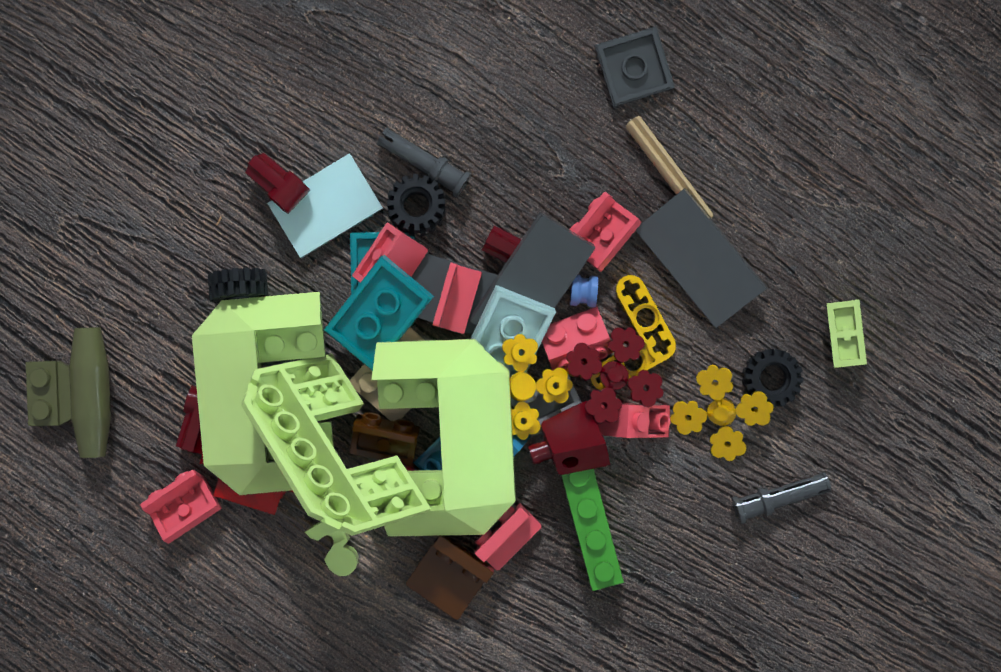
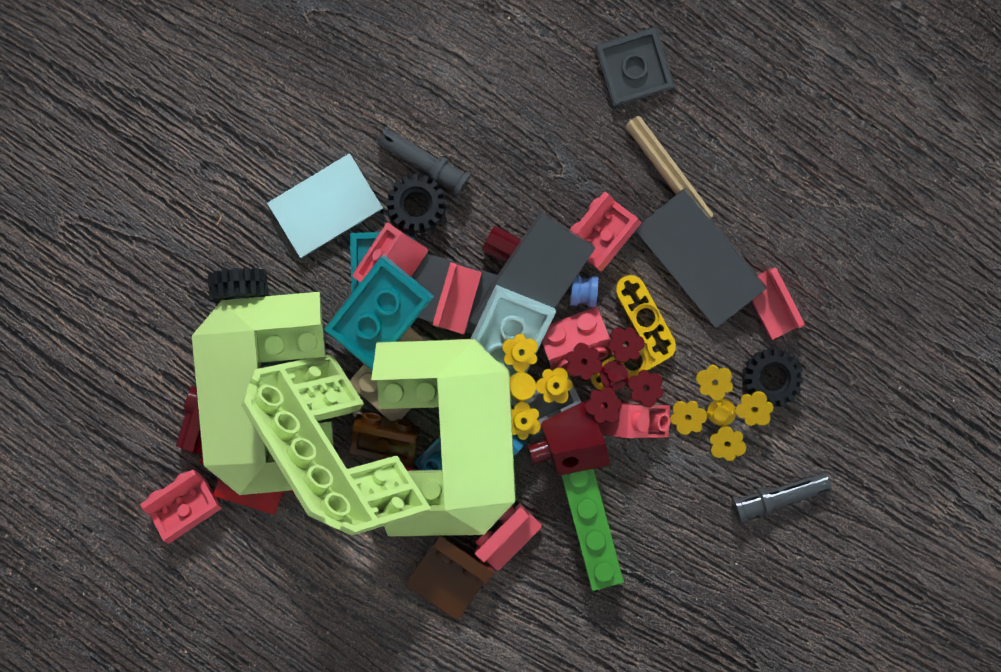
olive plate [25,327,111,458] -> none
dark red piece [245,153,311,214] -> none
yellowish green leg [305,521,359,576] -> none
yellowish green hinge [826,299,867,368] -> none
none -> coral panel [751,267,805,340]

